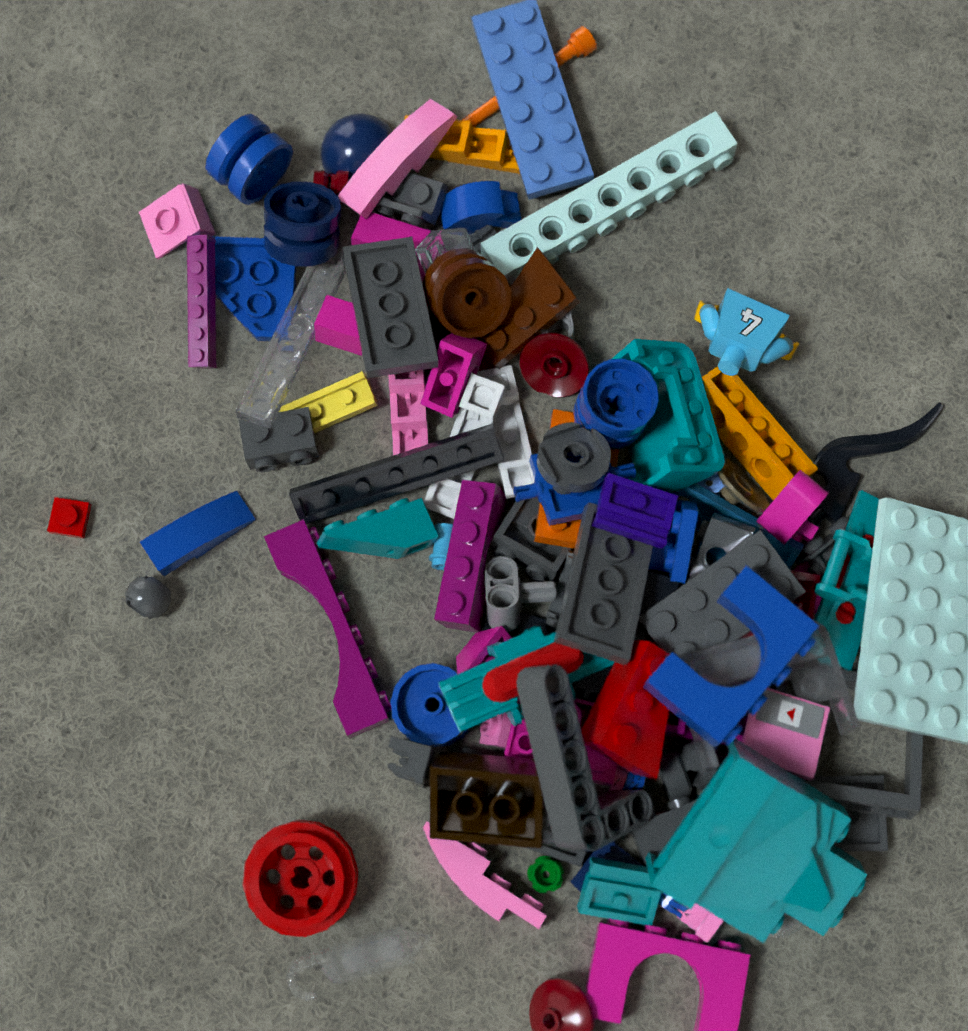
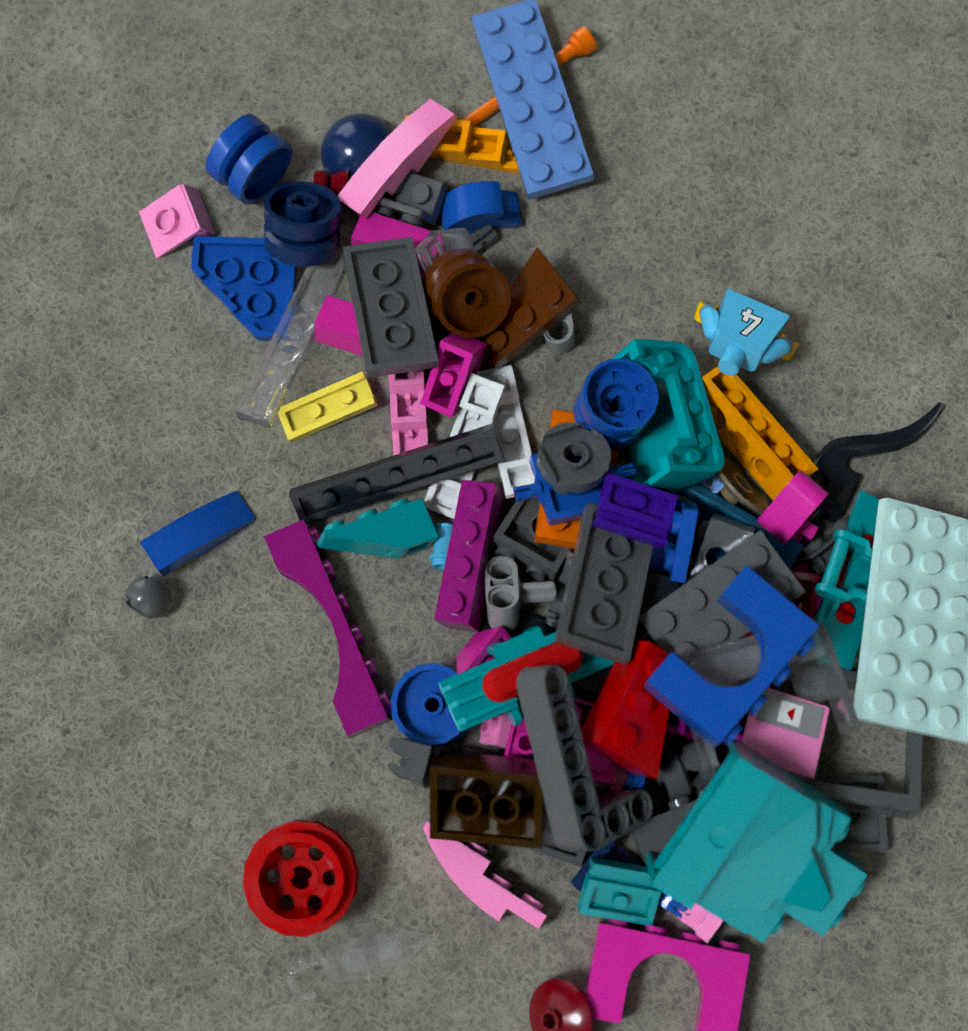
red plate [47,497,92,539] -> none
magenta piece [187,235,217,369] -> none
dark grey bracket [239,407,319,472] -> none
light aqua brick [480,111,738,286] -> none
dark red dish [520,333,589,398] -> none
green plate [527,856,564,893] -> none

